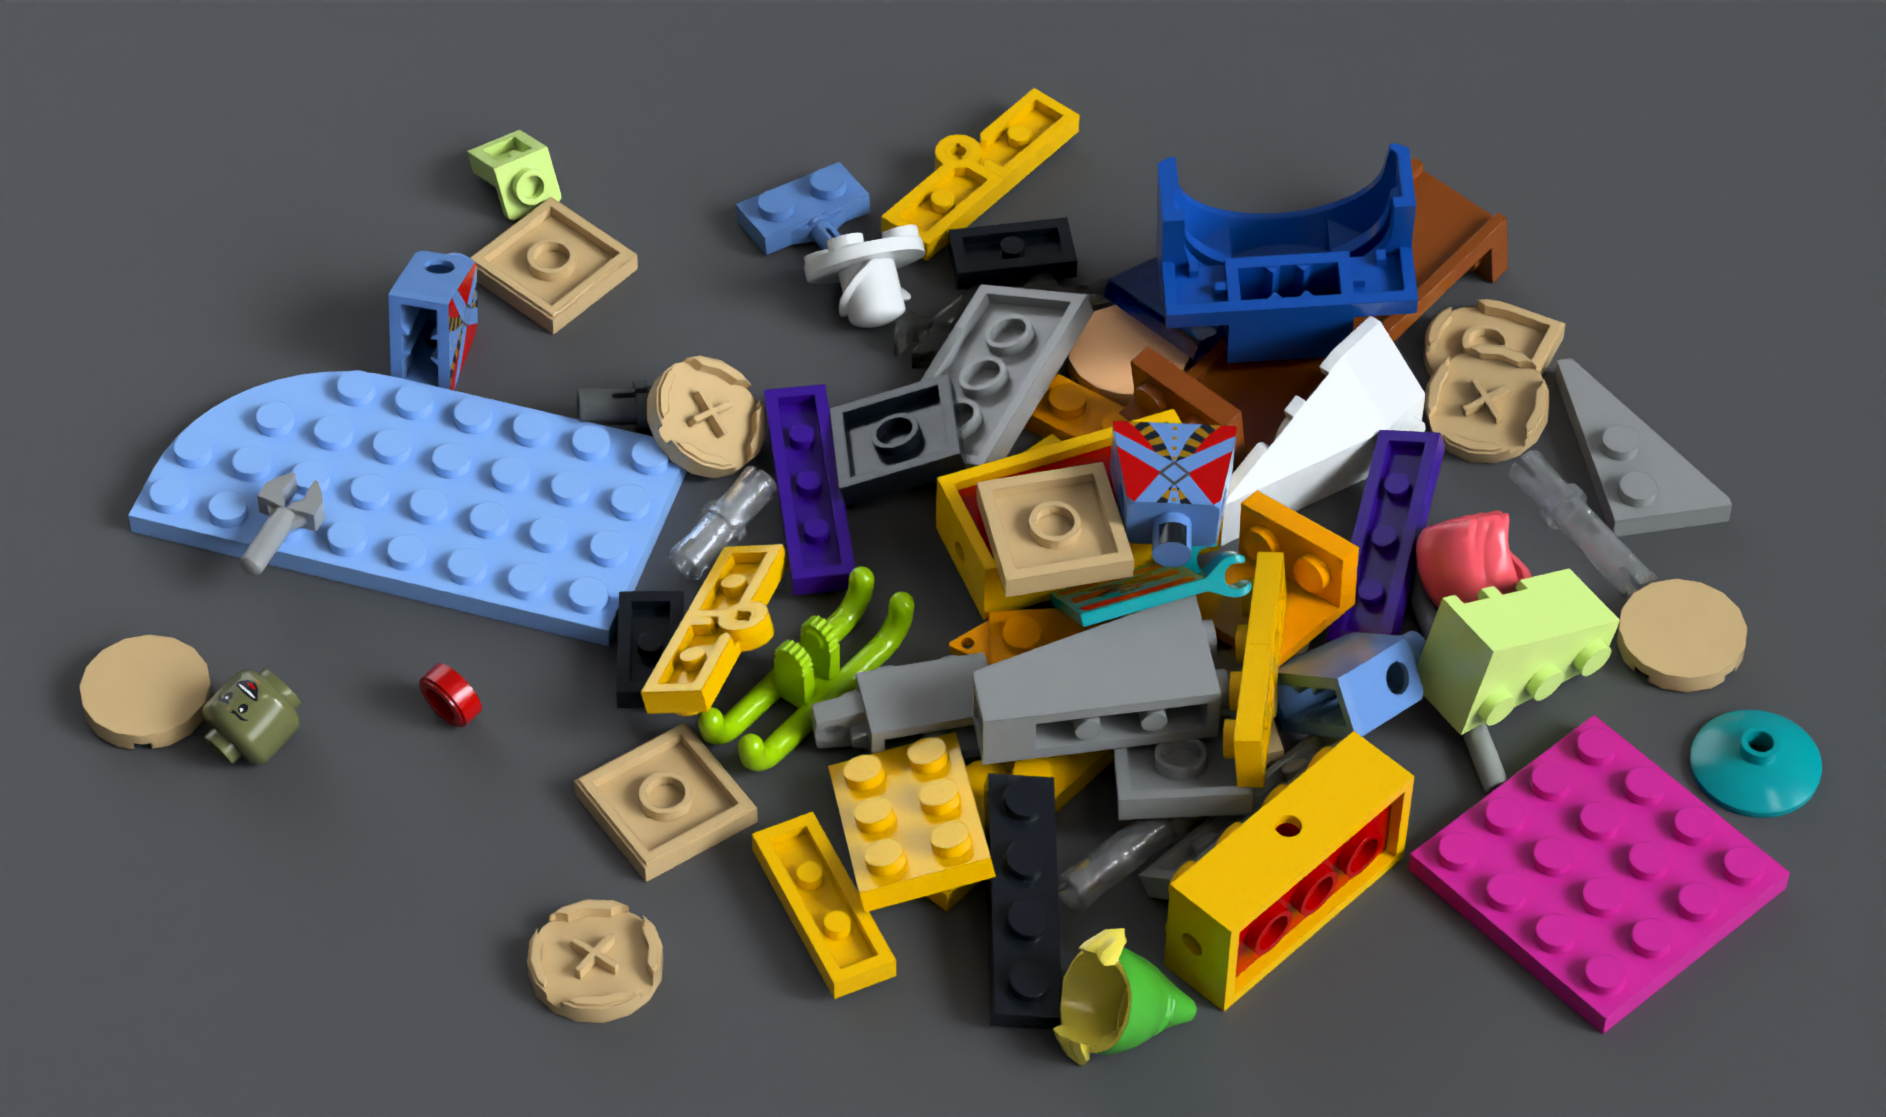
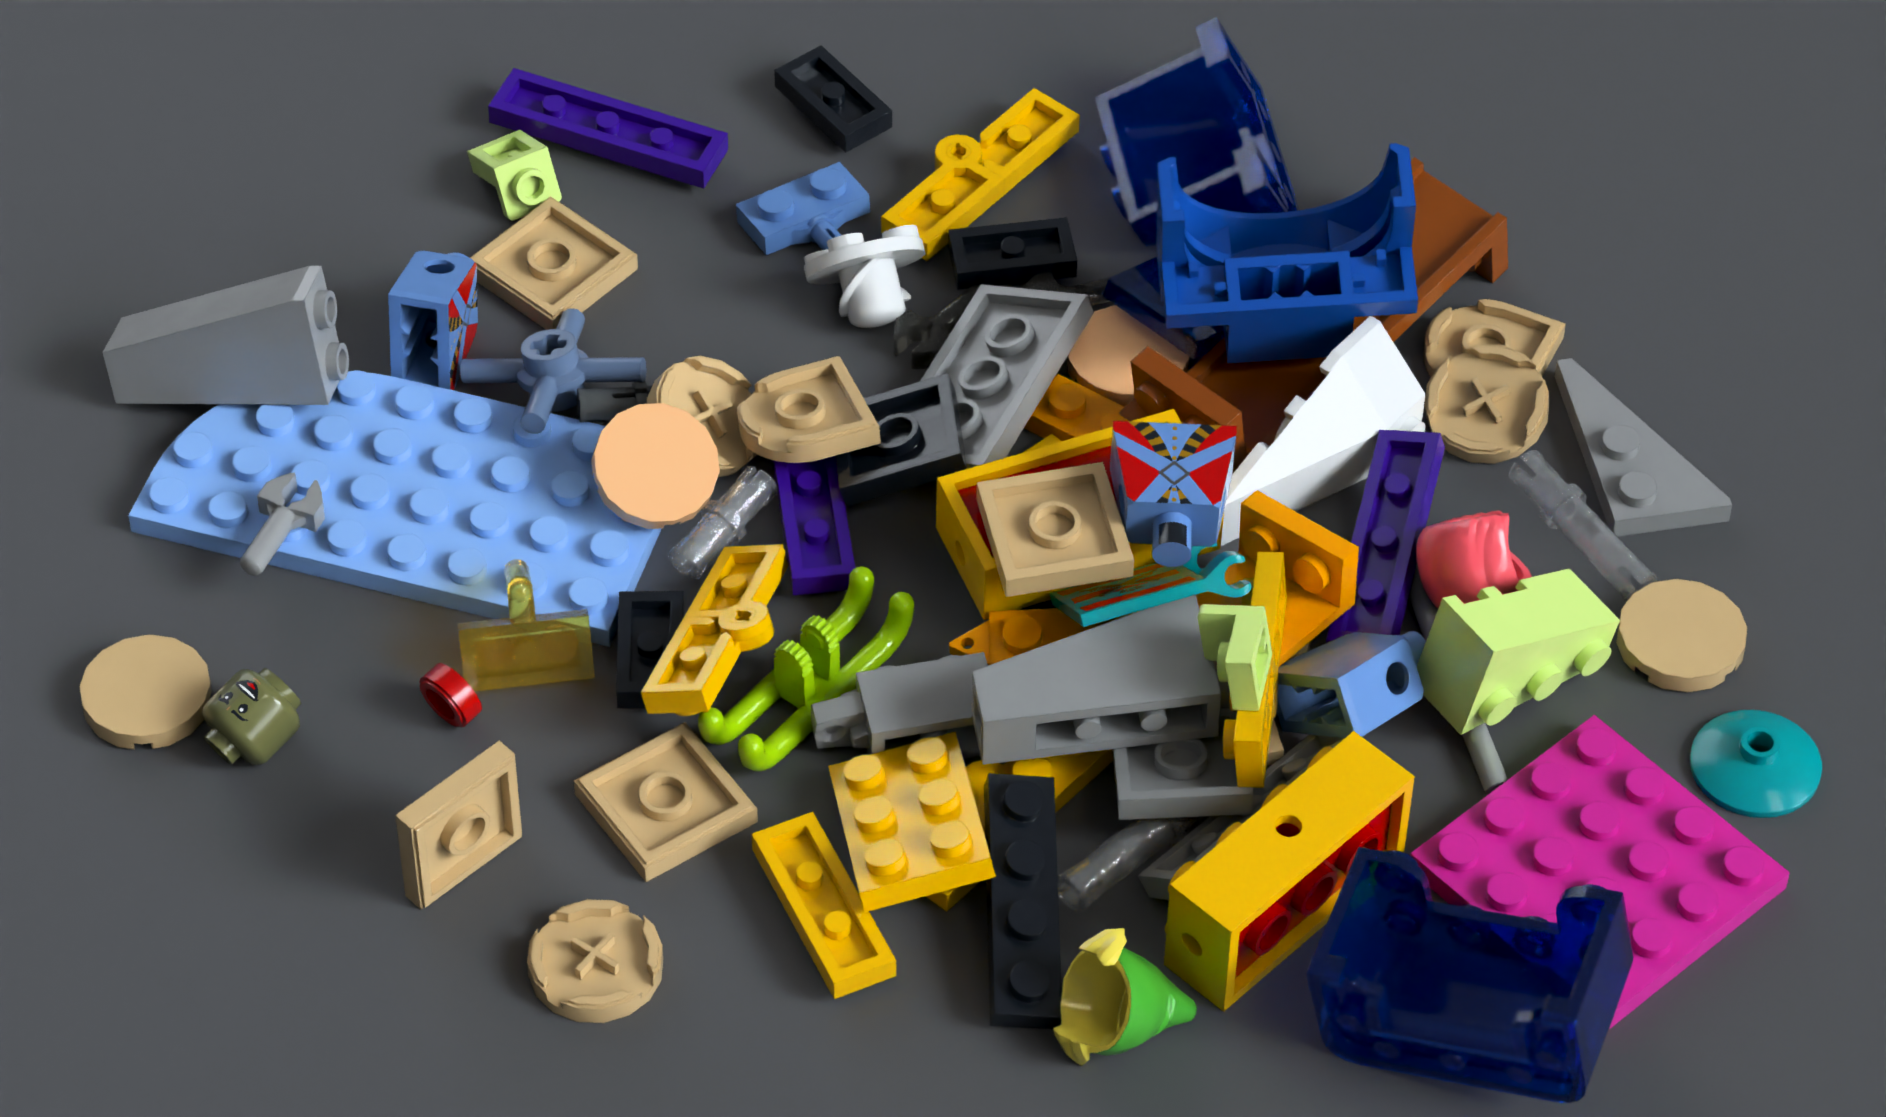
none -> light grey slope [102,266,349,405]
none -> tan tile [395,740,522,910]
none -> clear yellow plate [458,559,595,691]
none -> sand blue bar [460,309,647,434]
none -> dark purple plate [488,68,728,189]
none -> light nougat tile [591,403,720,529]
none -> tan tile [737,356,881,463]
none -> black plate [774,45,892,153]
none -> clear blue windscreen [1095,17,1299,247]
none -> yellowish green bracket [1197,604,1273,711]
none -> clear blue windscreen [1306,847,1634,1103]

